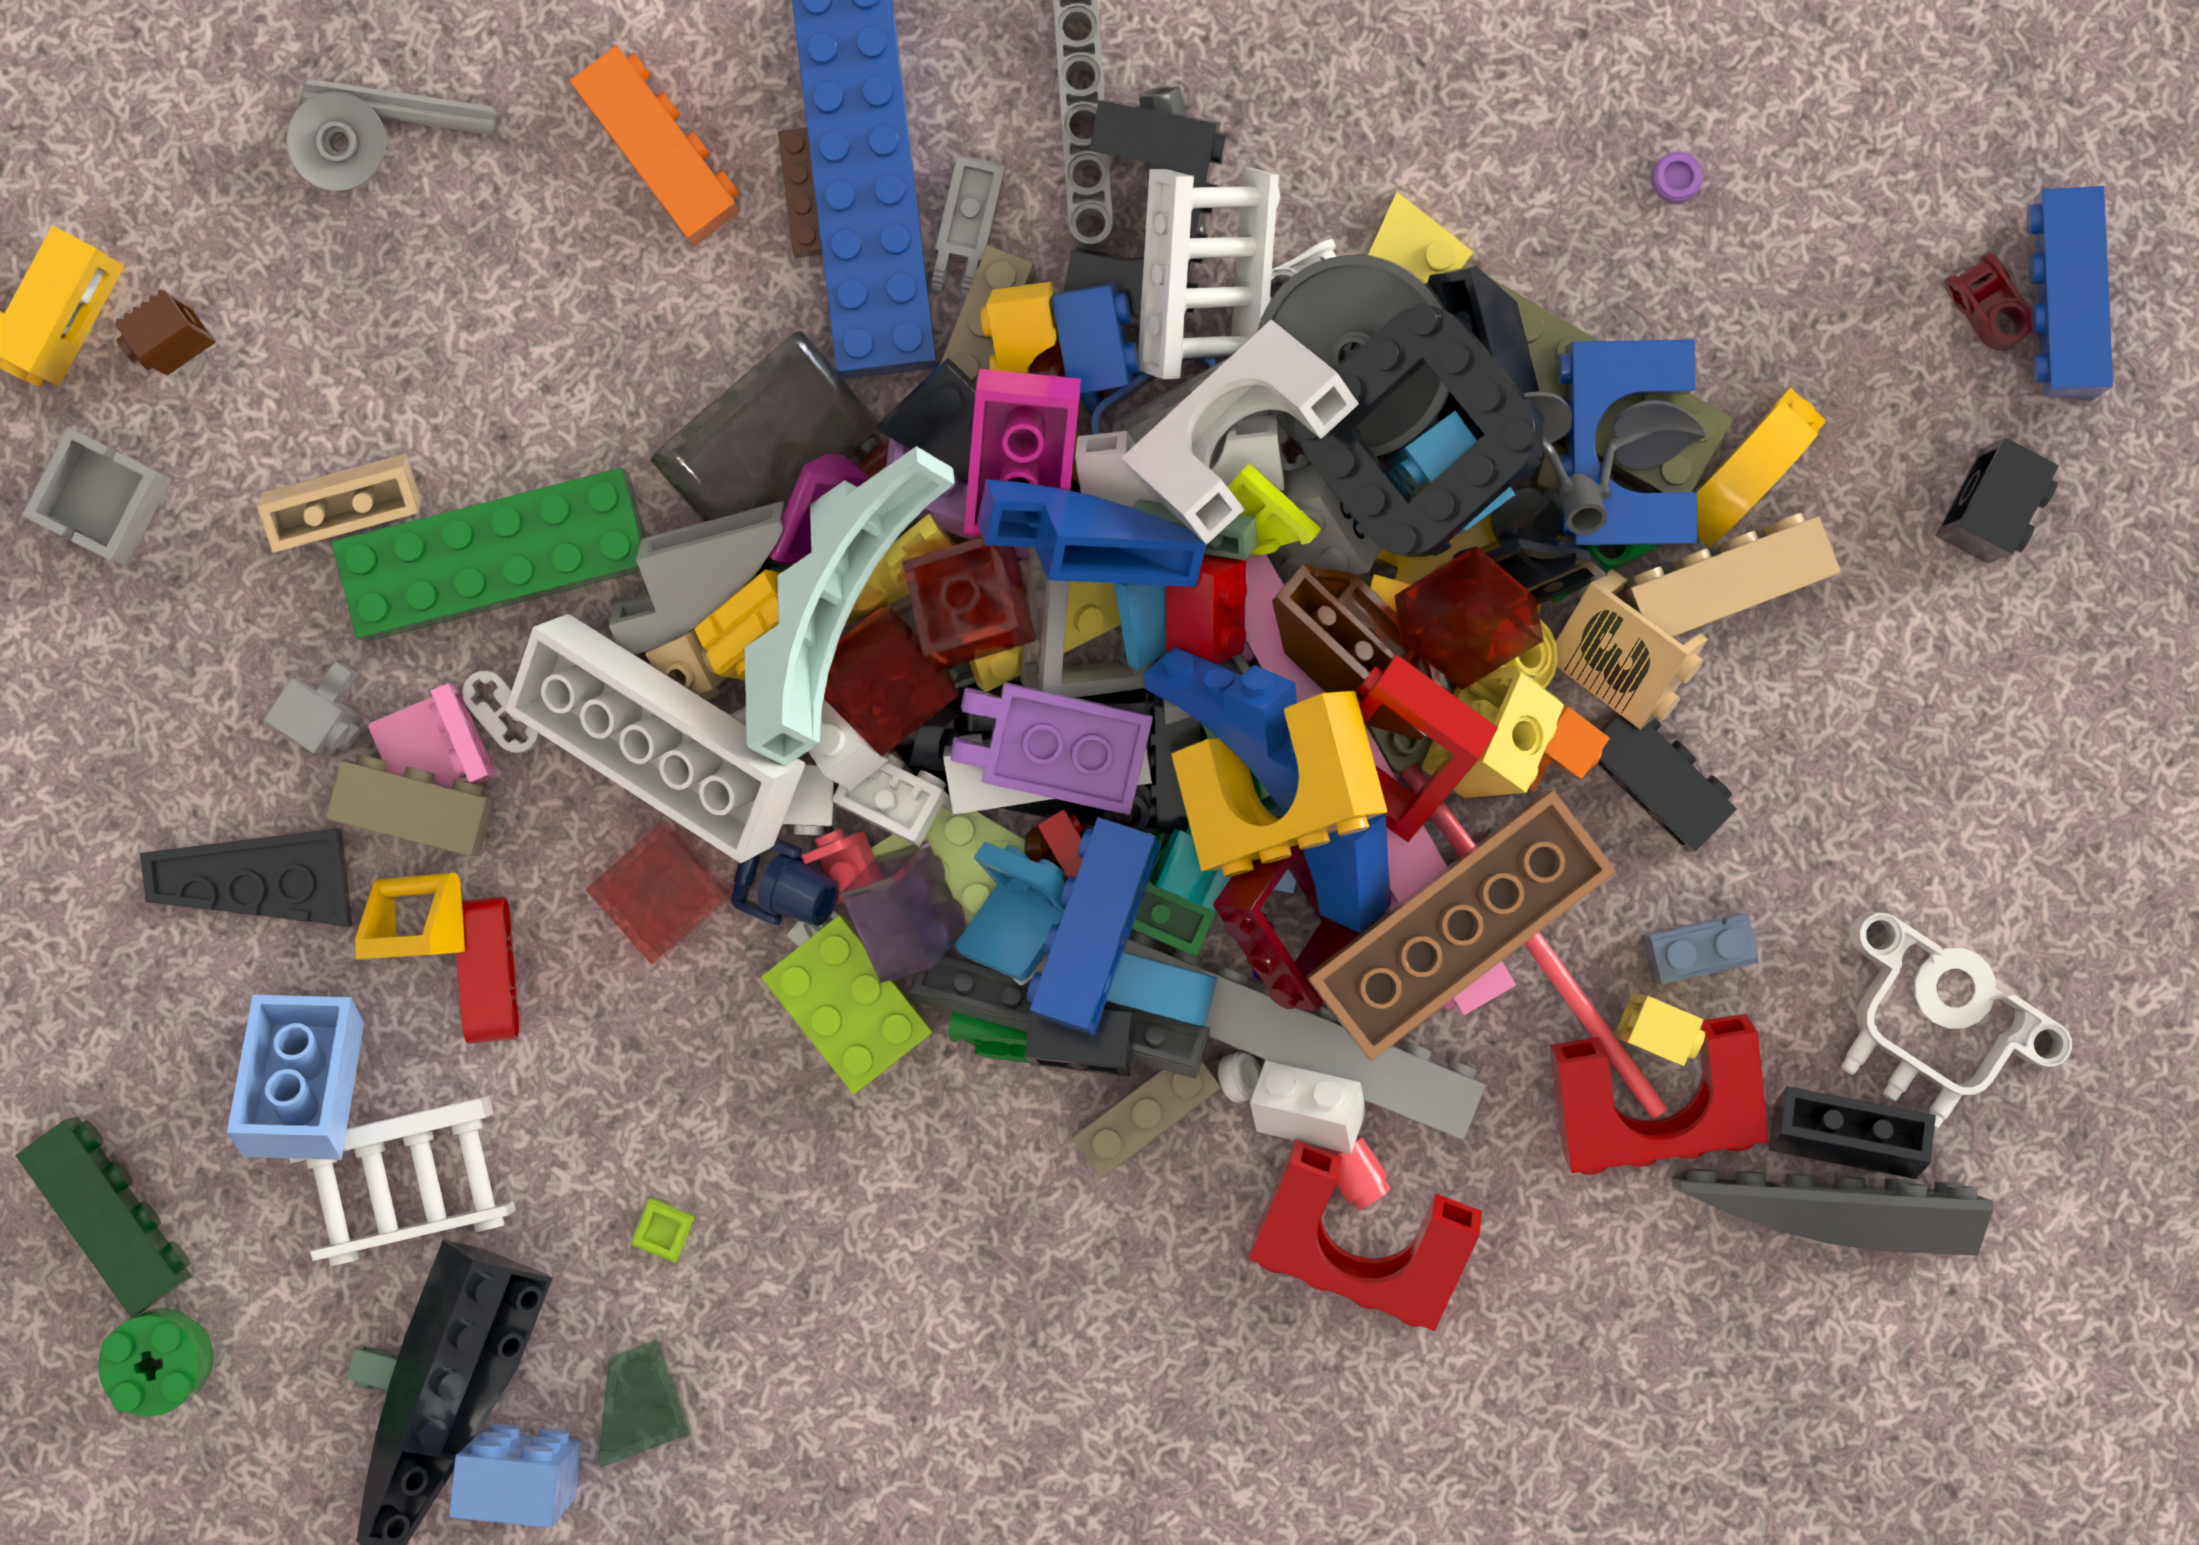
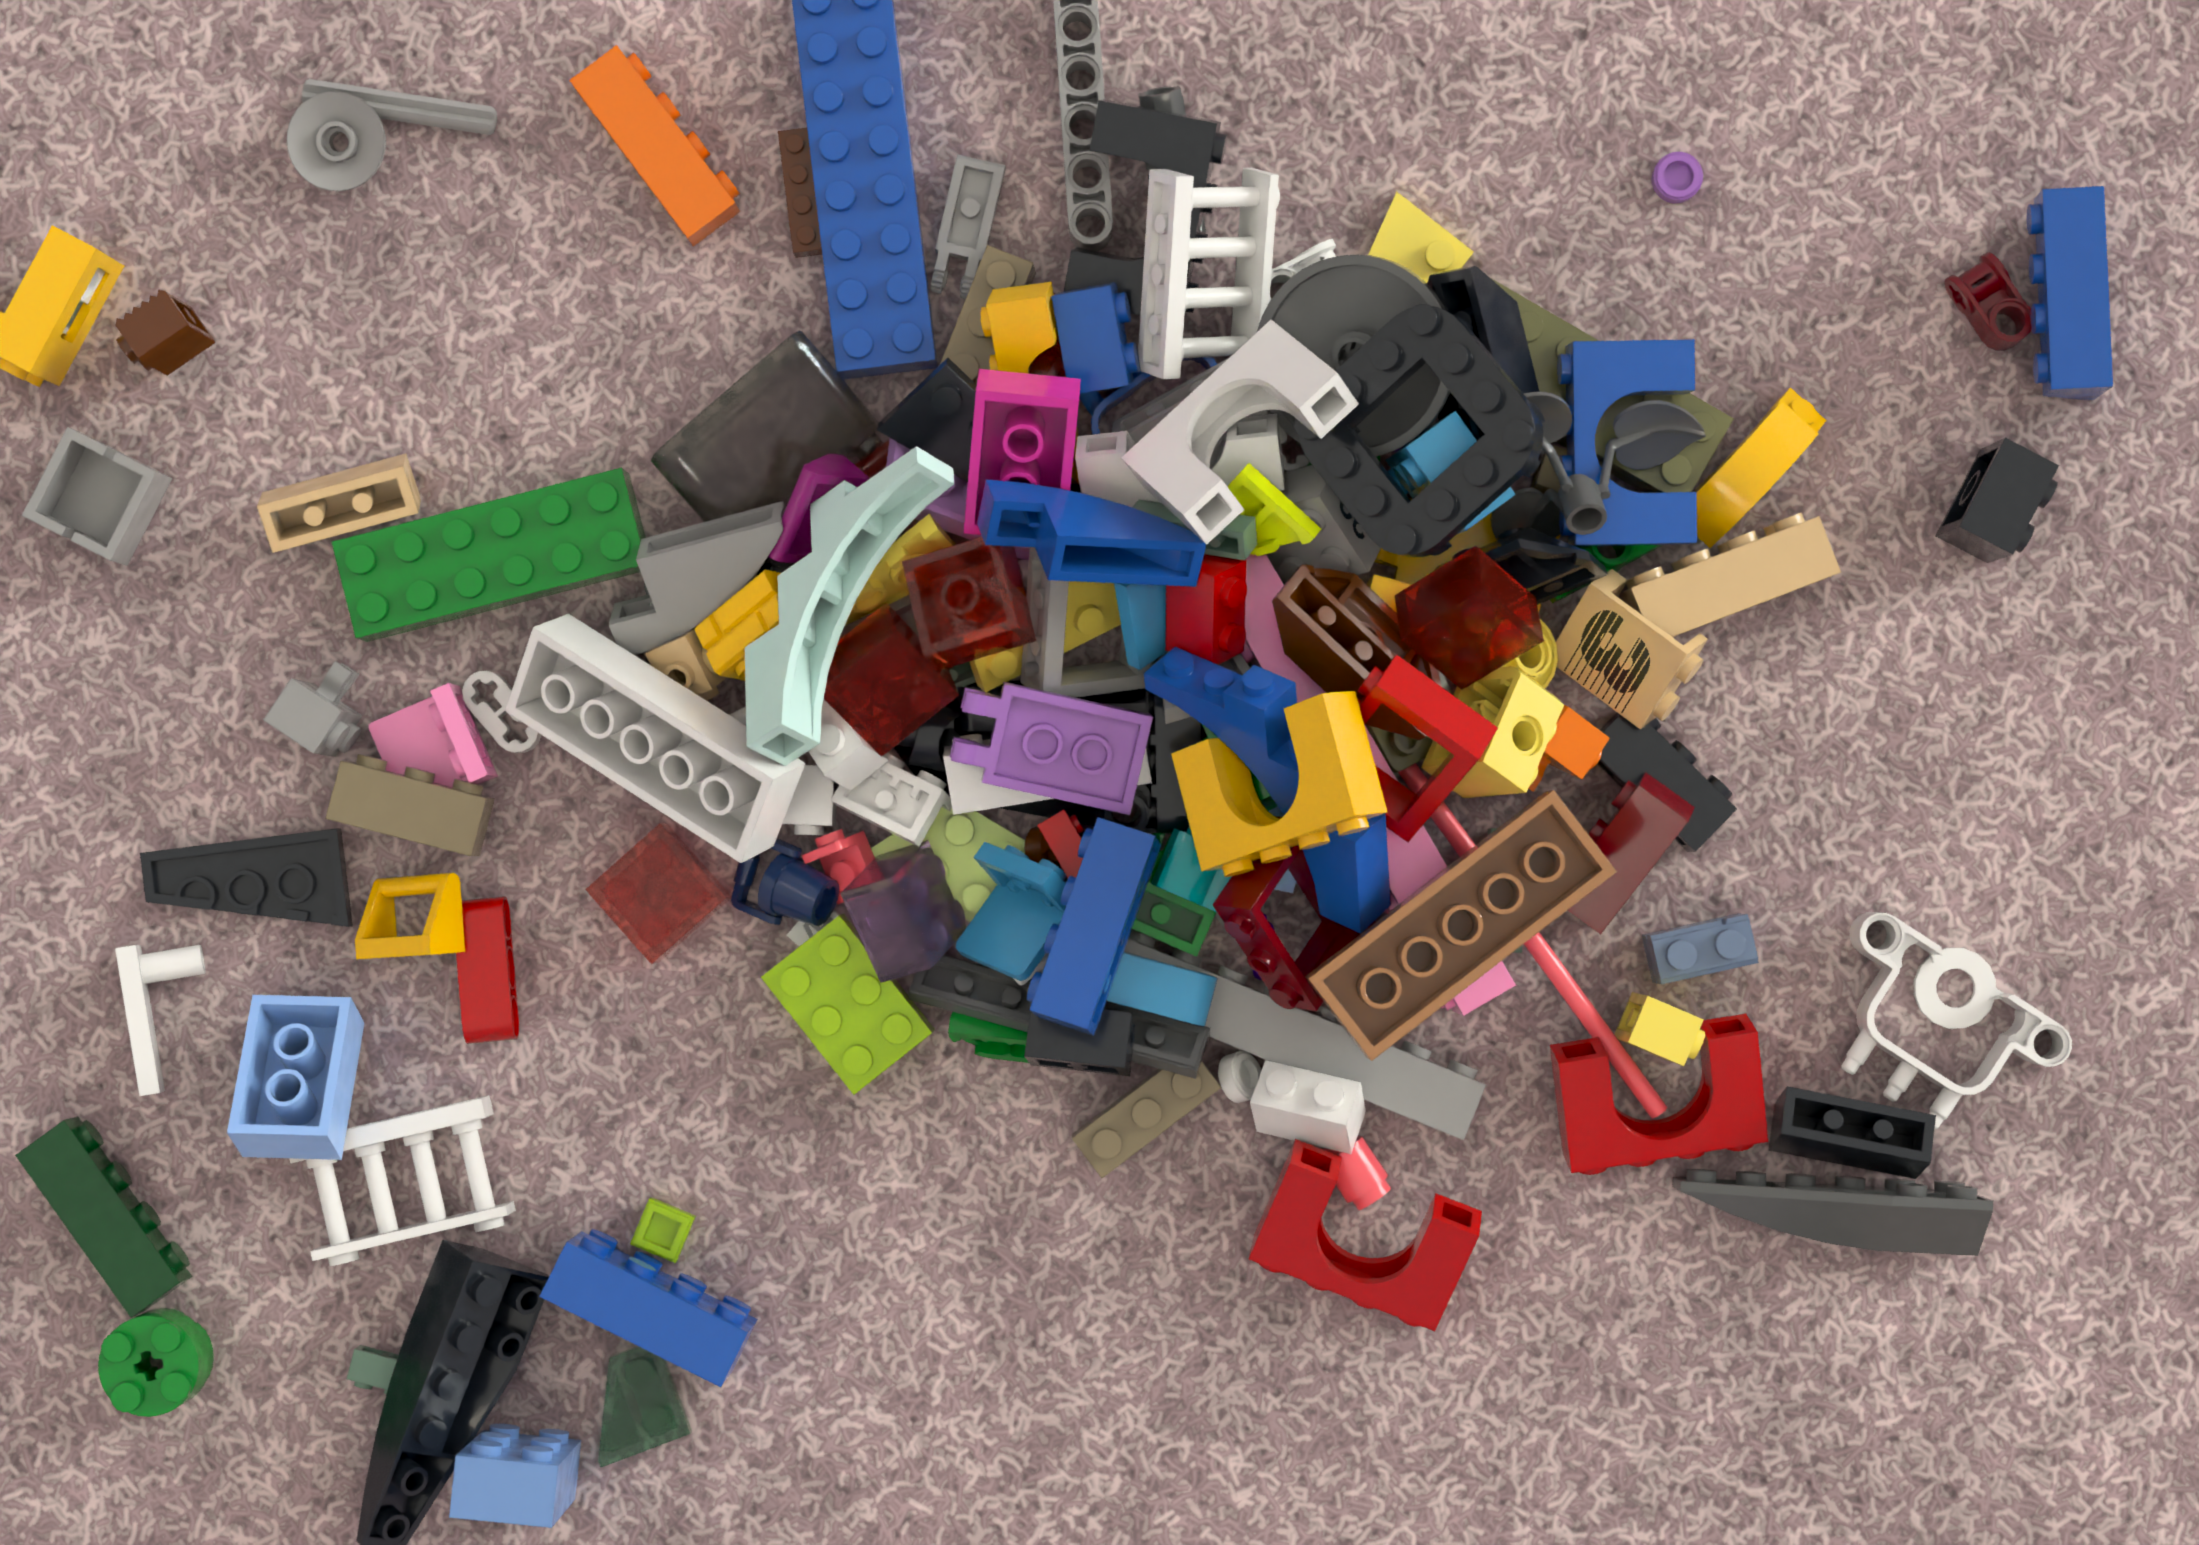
none -> white piece [115,945,206,1096]
none -> blue brick [539,1229,758,1387]
none -> dark red brick [1567,772,1695,935]

